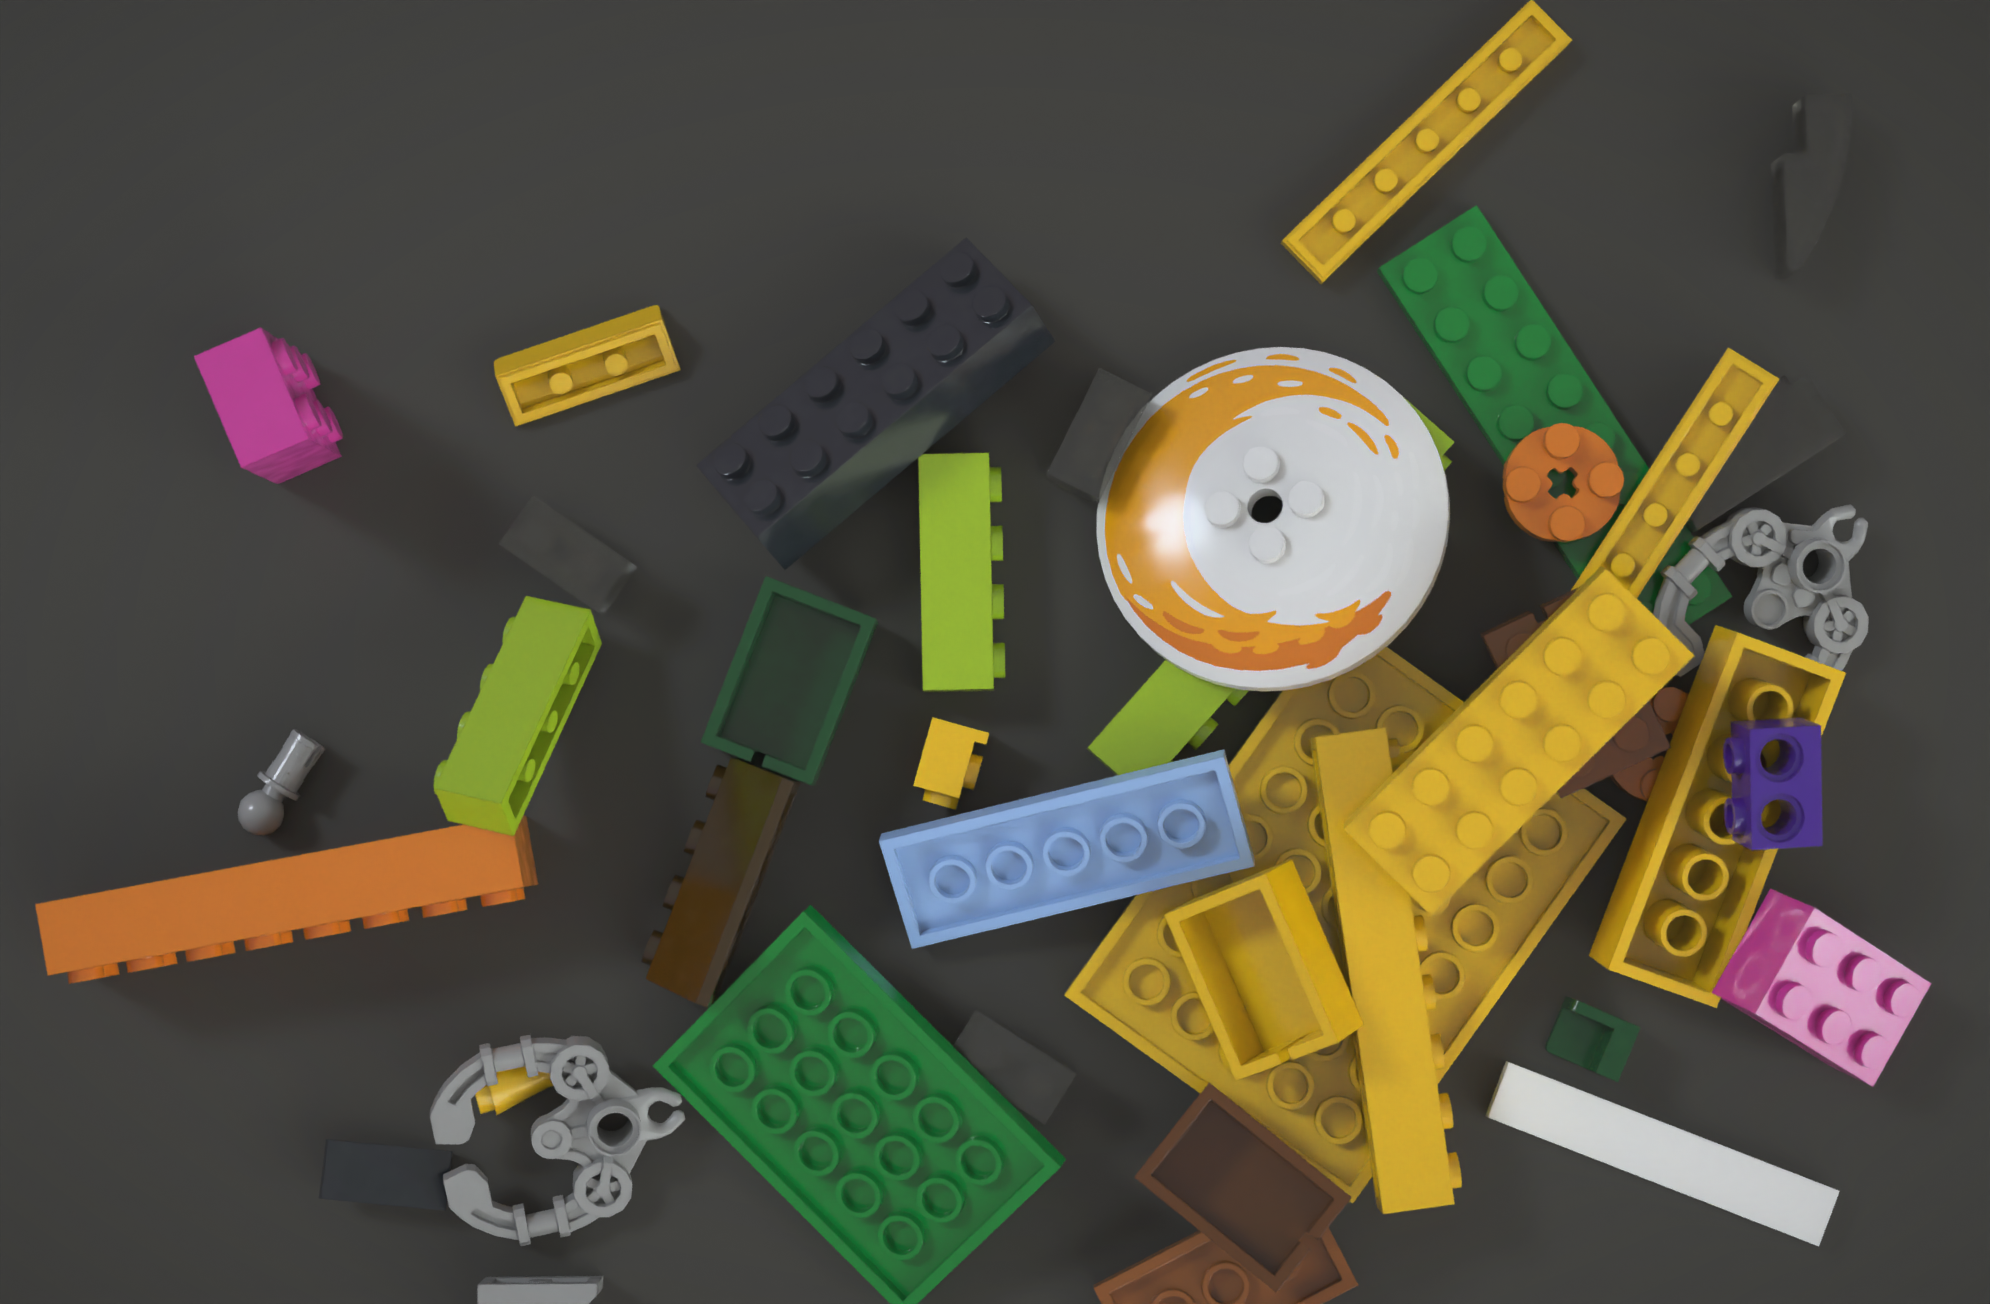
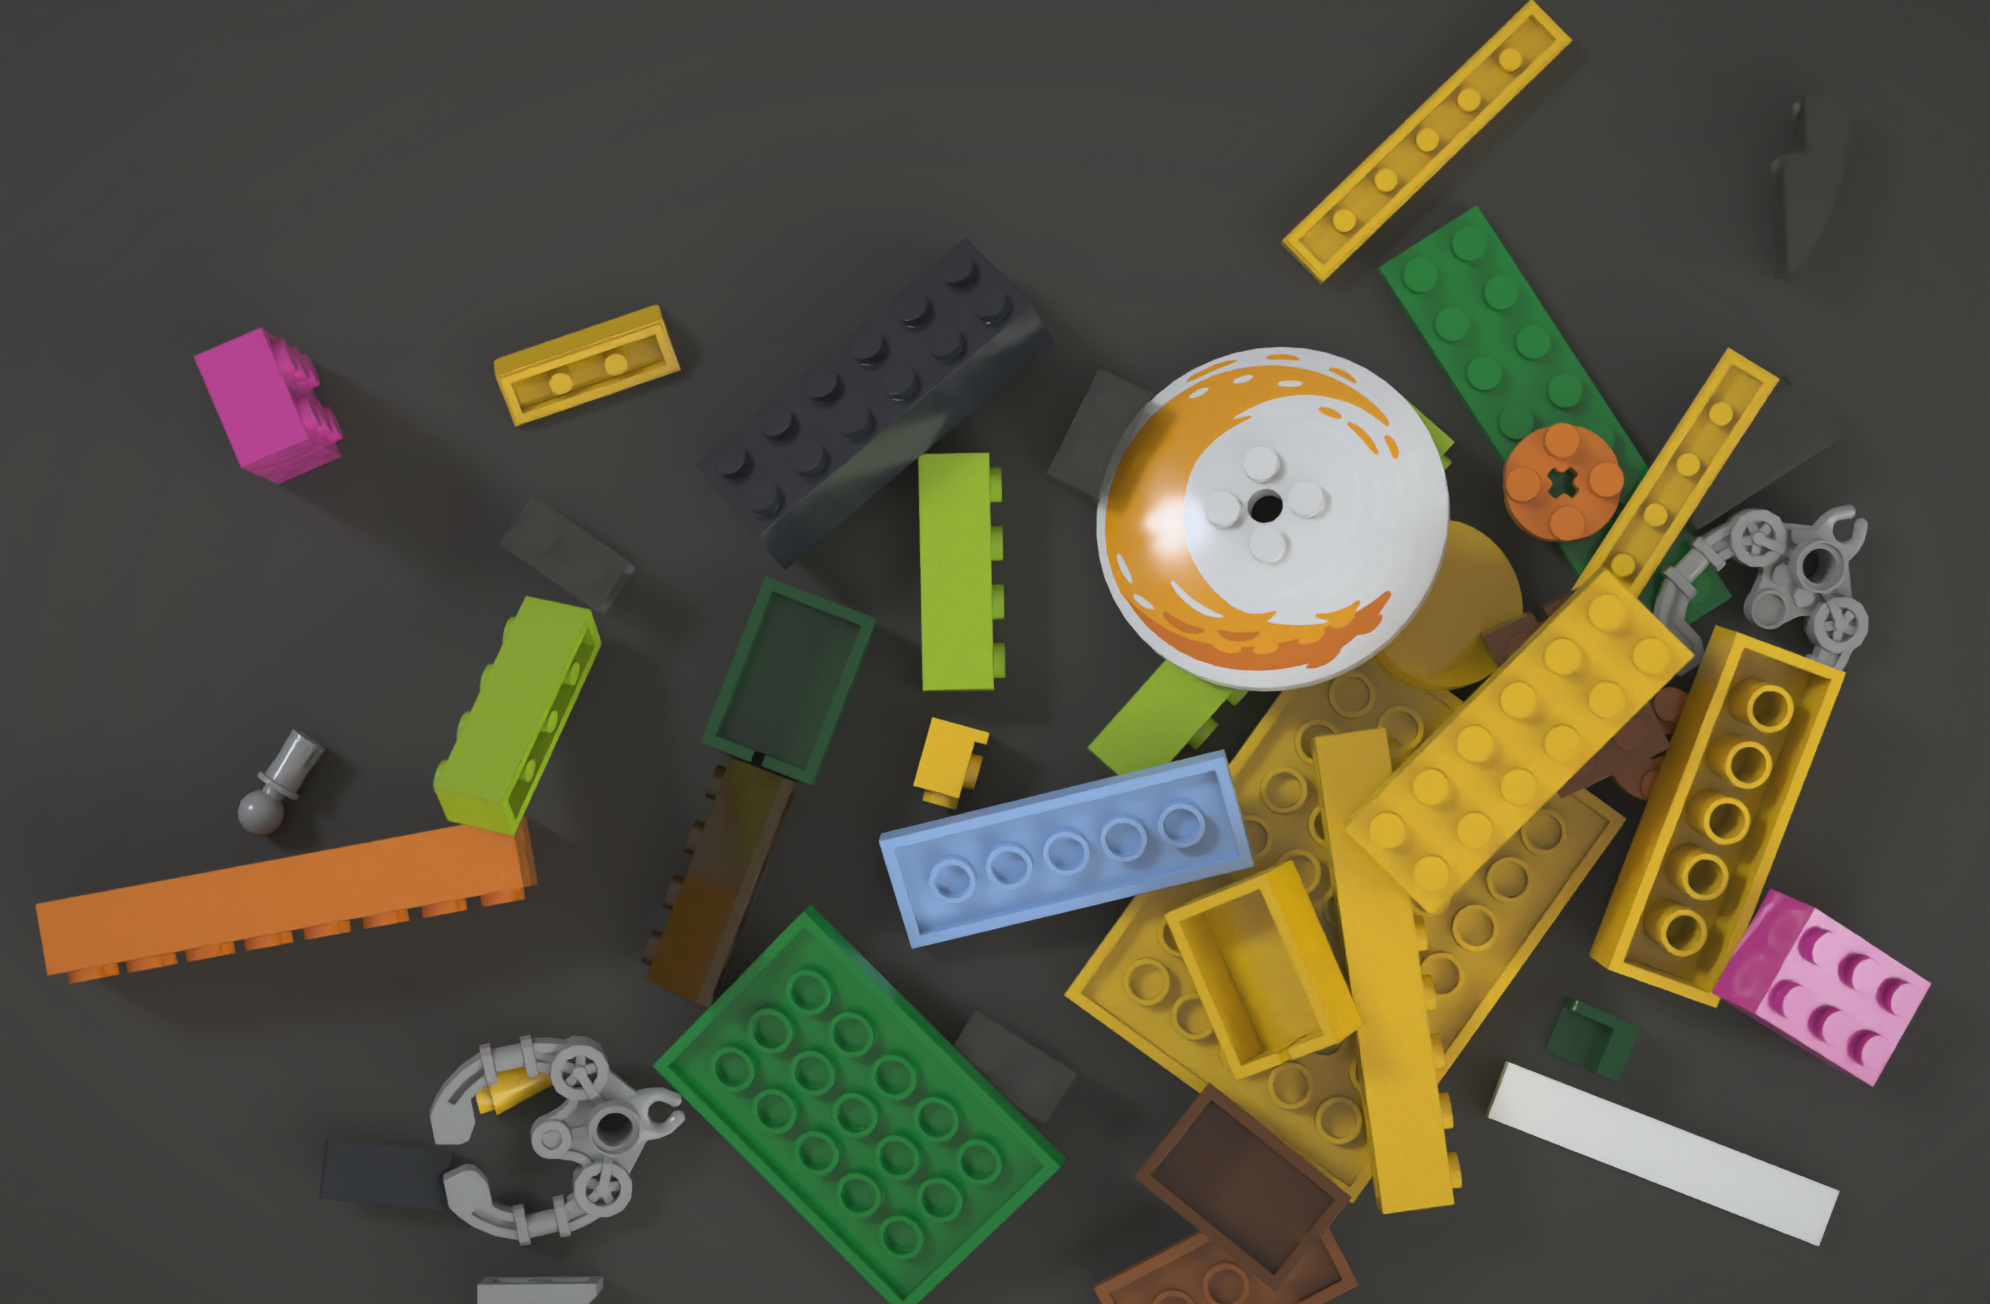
dark purple brick [1723,718,1823,850] -> none
none -> yellow piece [1375,520,1523,691]

